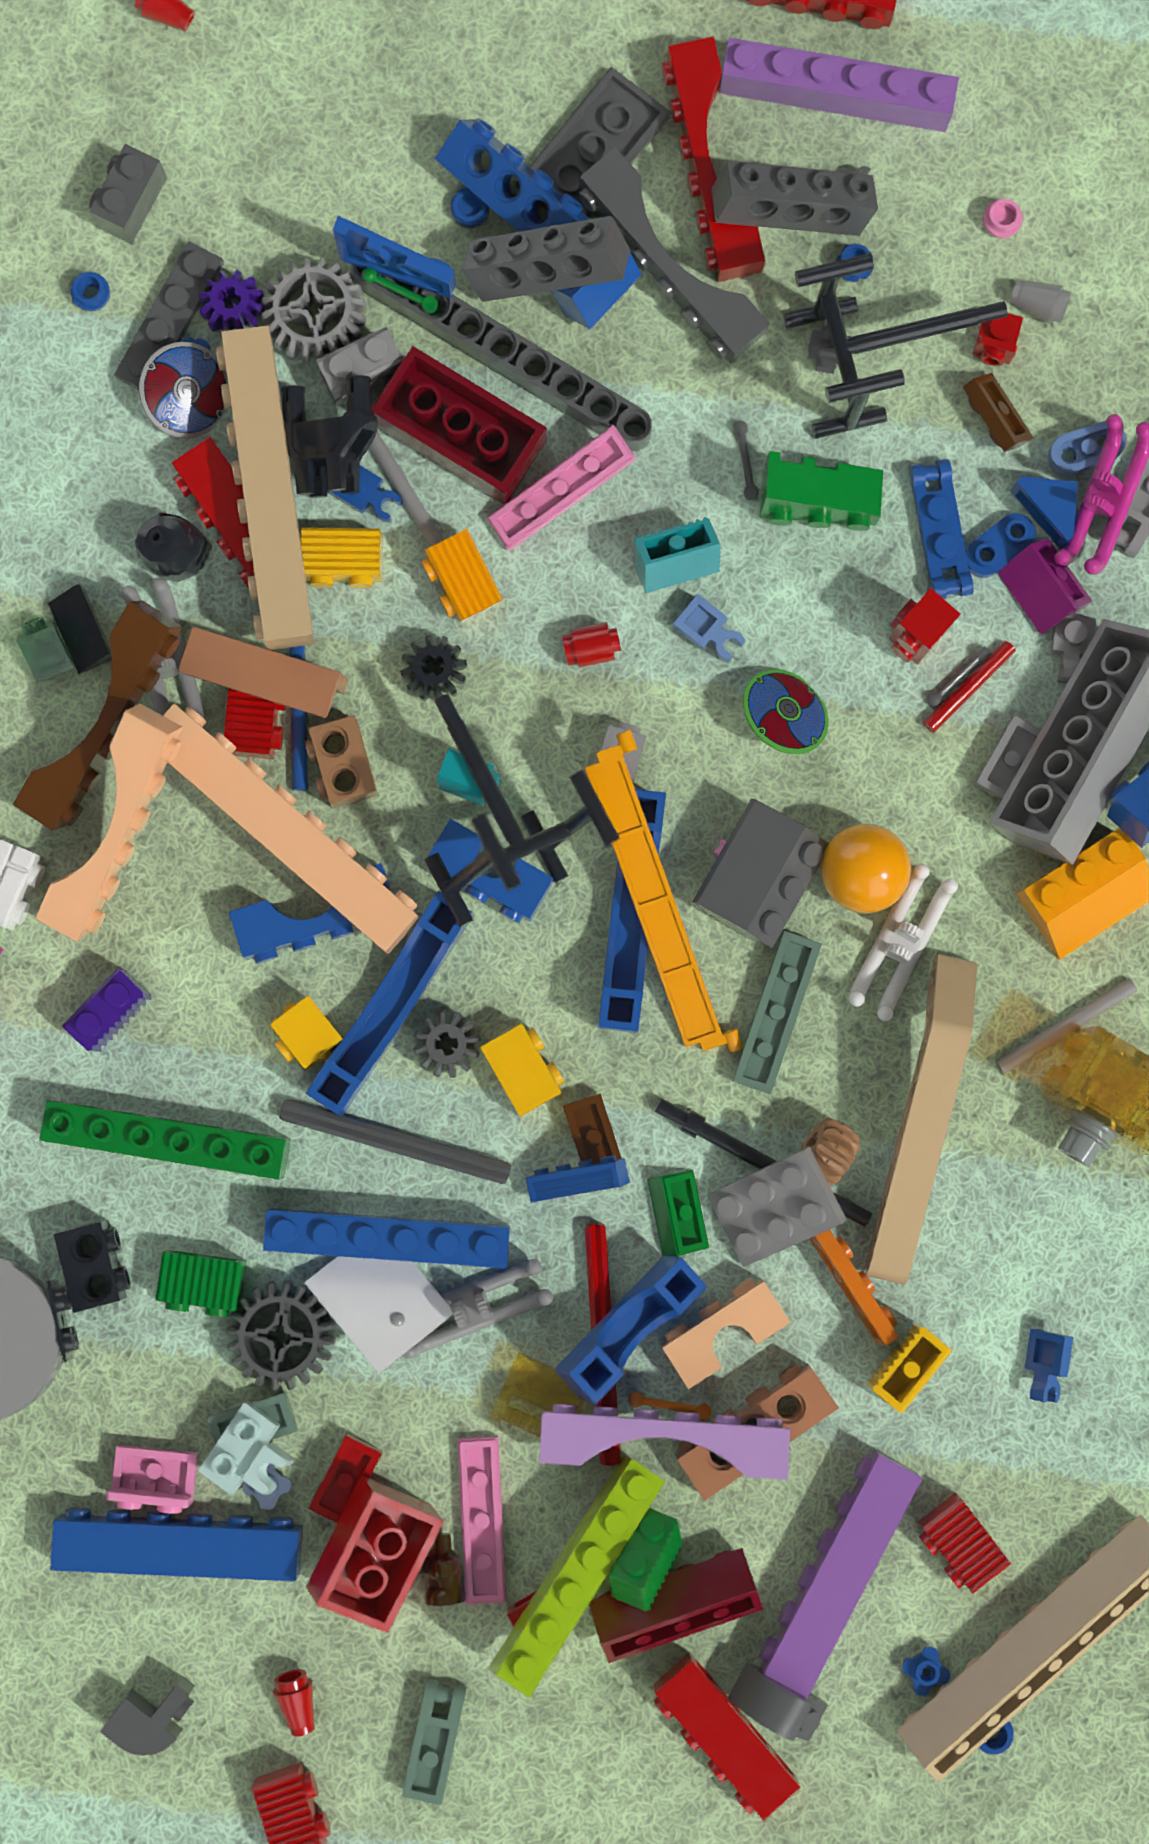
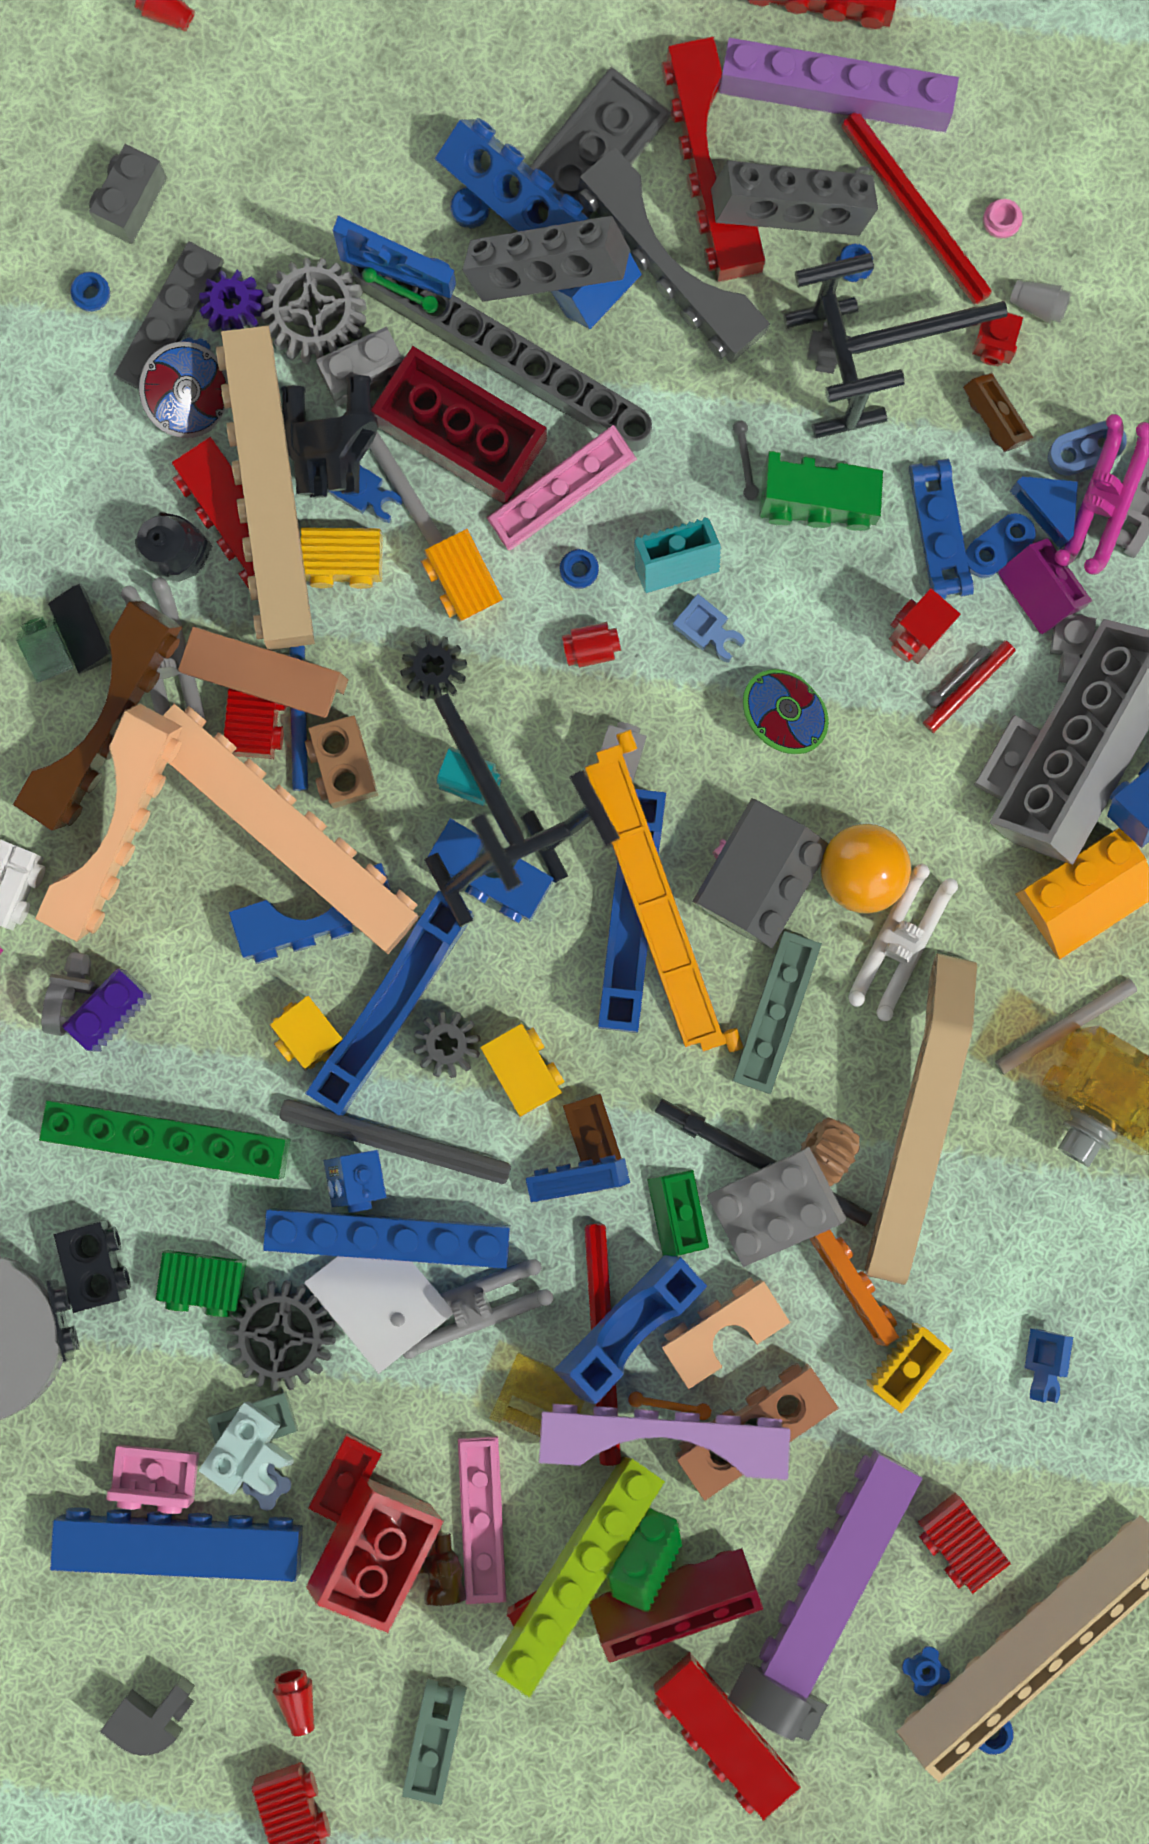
none -> flat silver piece [41,952,99,1036]
none -> blue head [323,1150,387,1213]
none -> blue plate [560,549,599,589]
none -> red axle [841,112,992,304]

